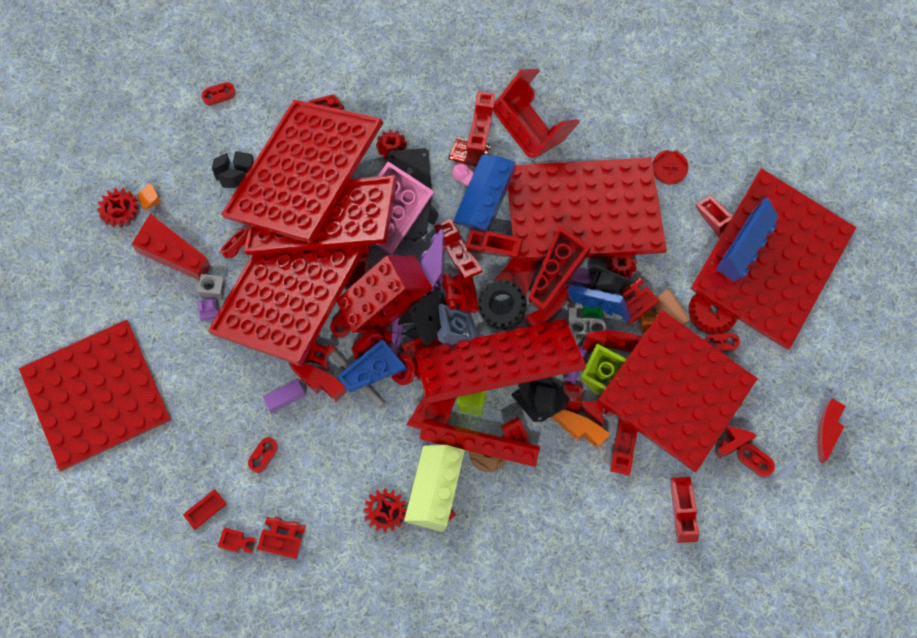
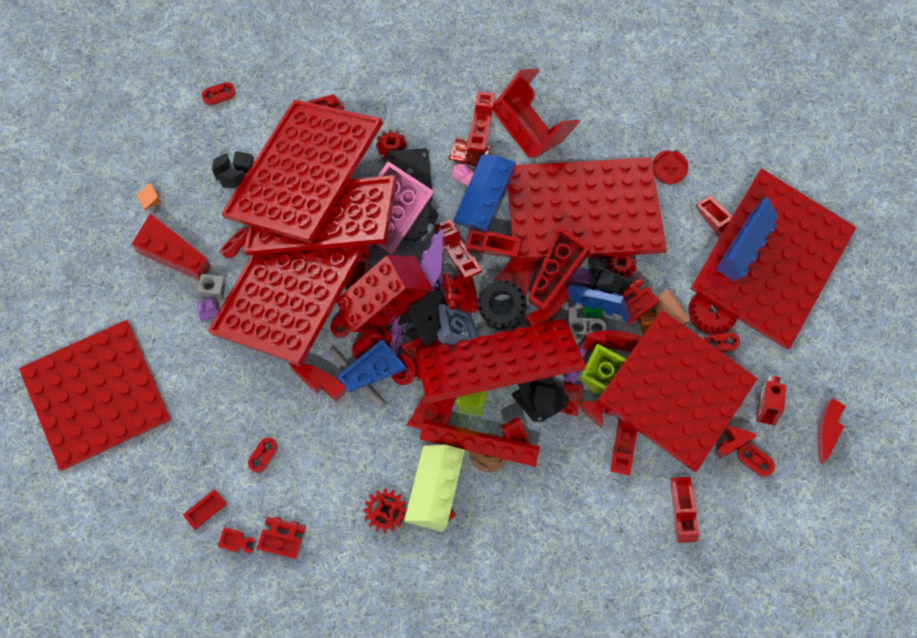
red gear [97,188,140,228] -> none
medium lavender slope [263,379,306,413] -> none
red piece [304,340,338,371] -> none
orange slope [551,410,610,449] -> none
none -> red torso [756,376,786,426]

